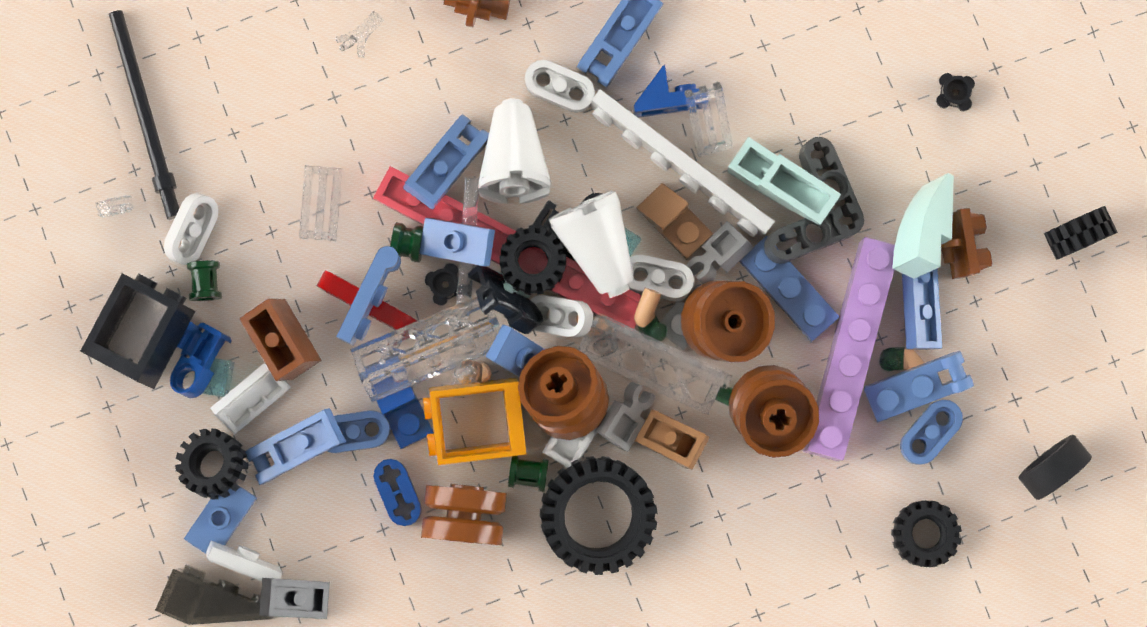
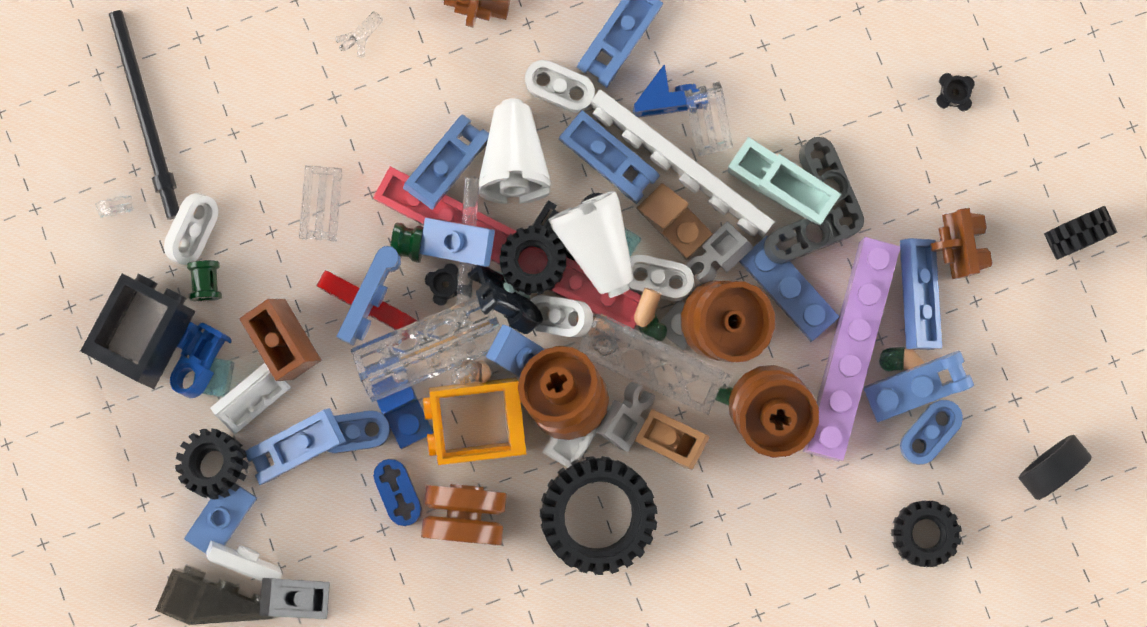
dark green bush [508,456,549,492] -> none
light aqua slope [892,173,954,279] -> none
none -> medium blue plate [559,110,660,204]

